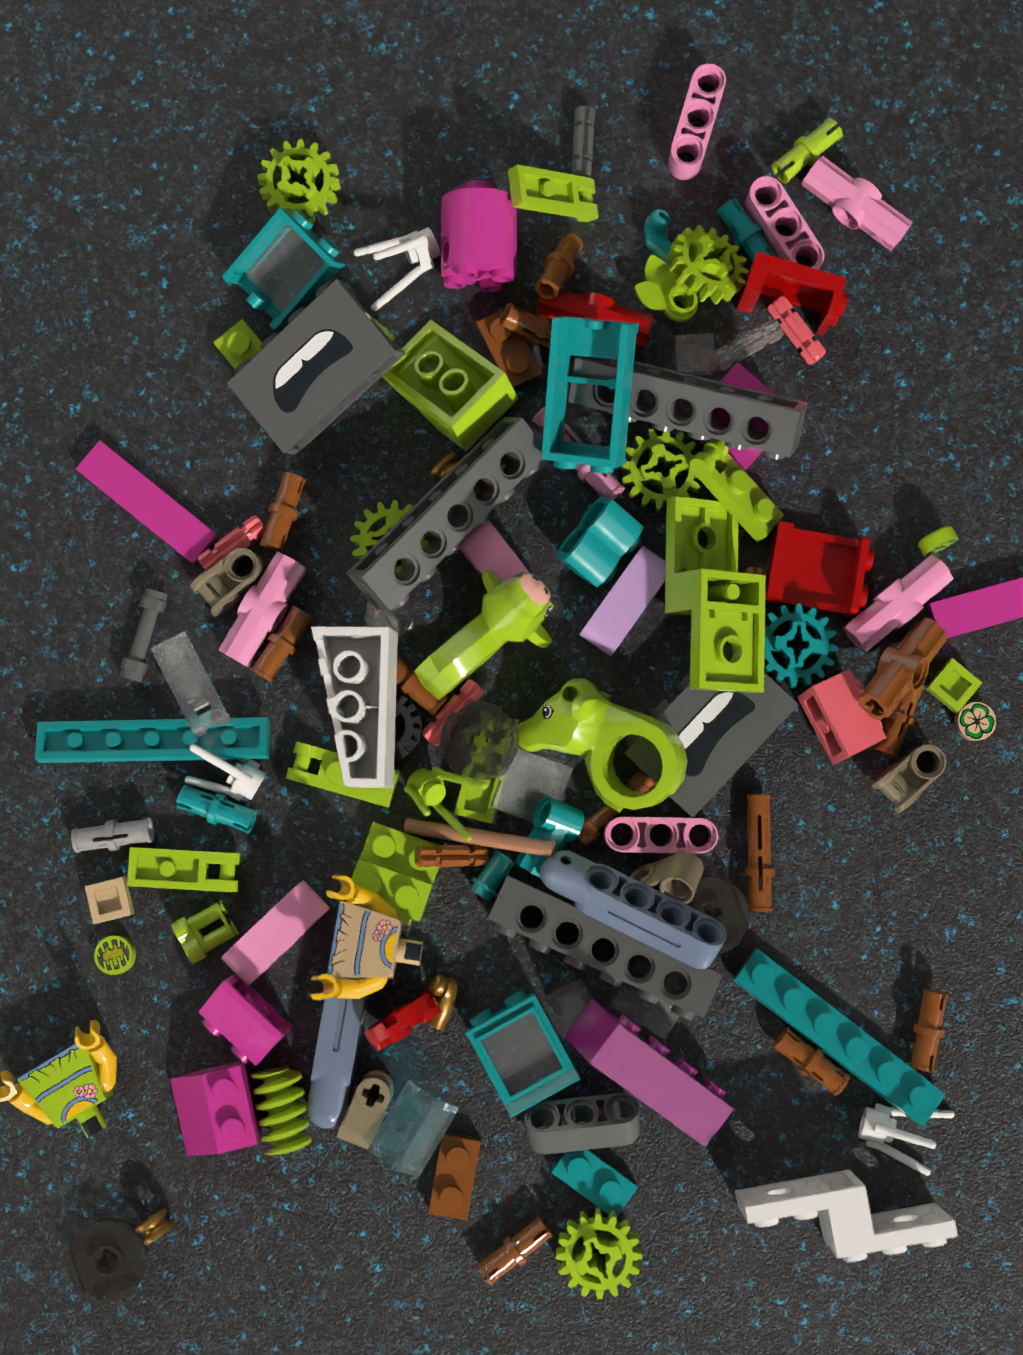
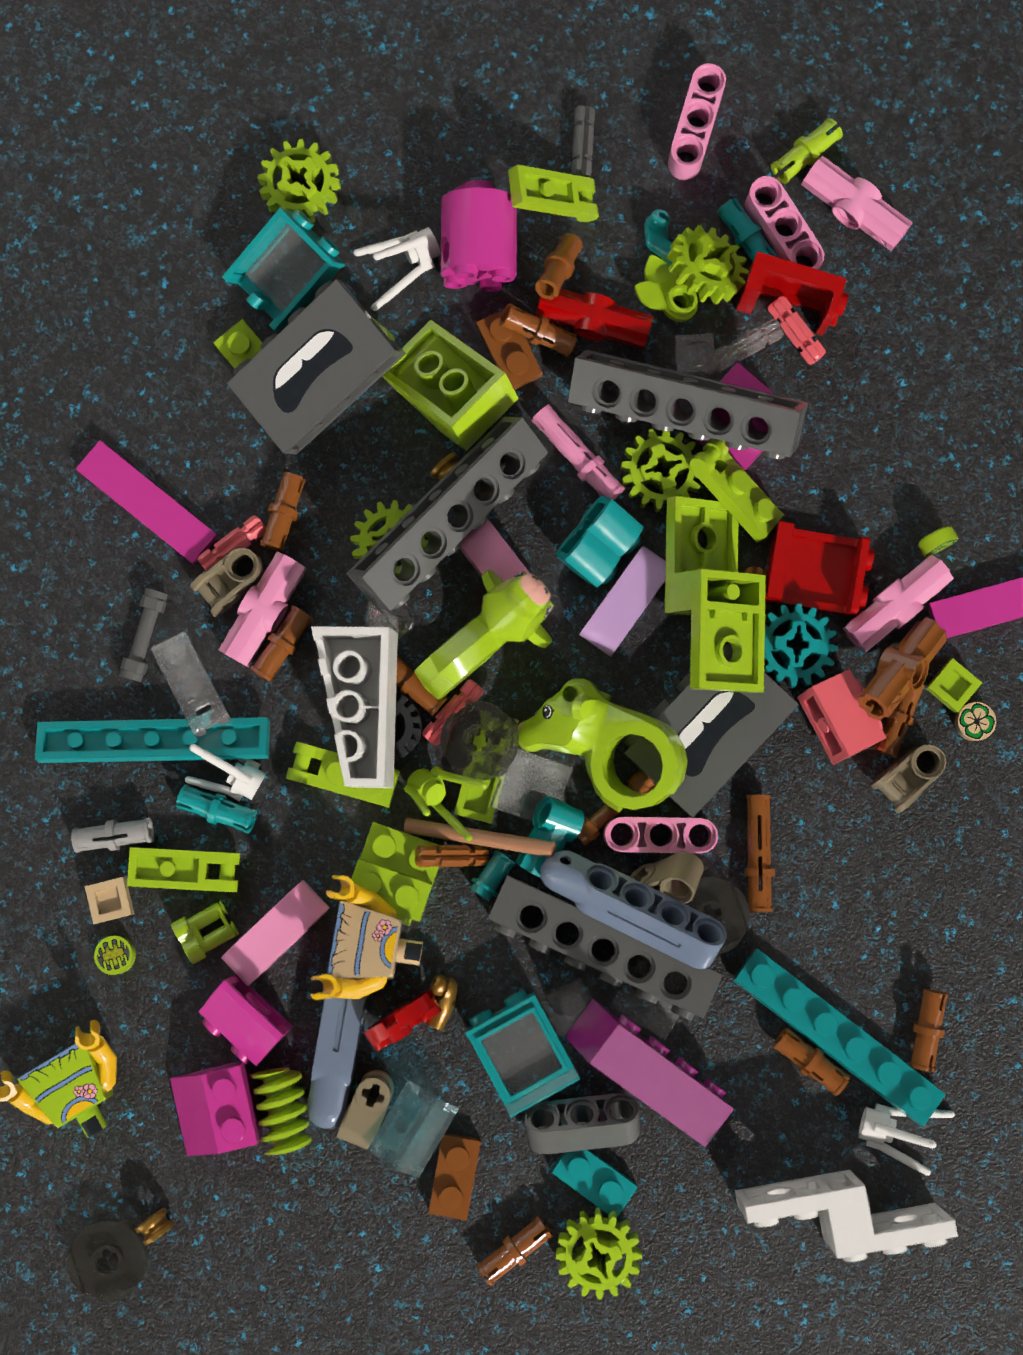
teal door [541,316,639,473] -> none

